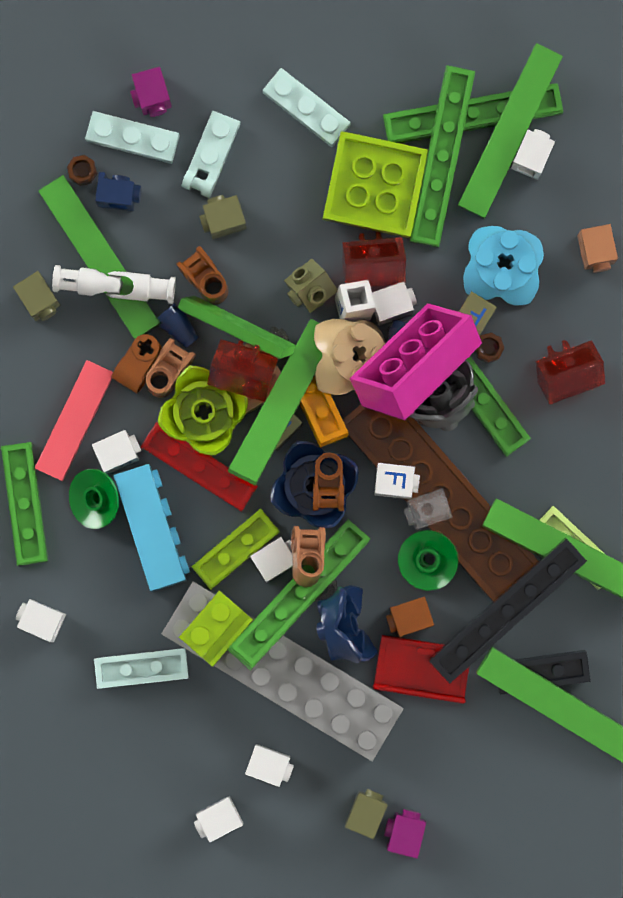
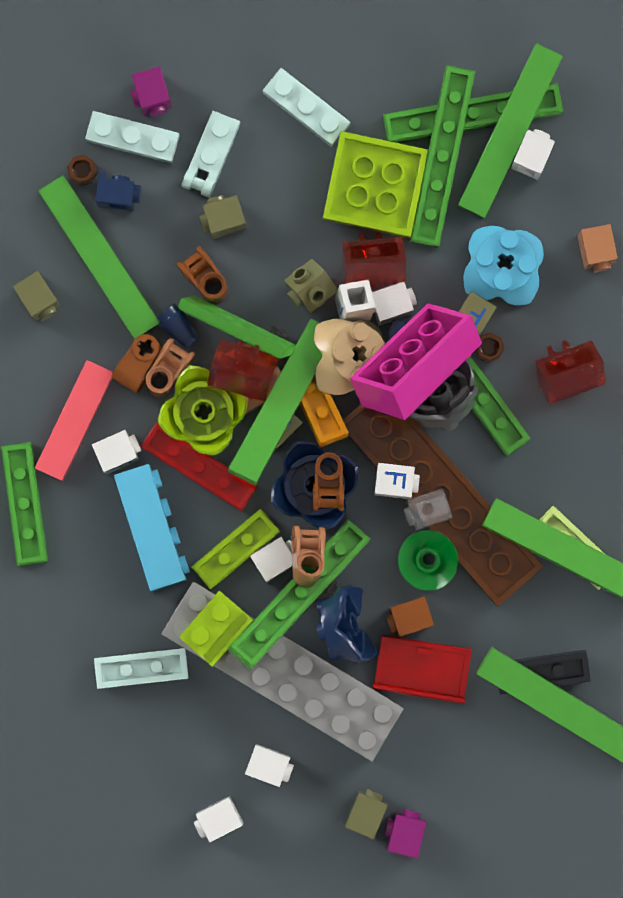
white brick [16,599,66,642] -> none
white piece [52,265,176,304] -> none
green dish [69,468,119,529] -> none
black plate [429,537,587,684] -> none

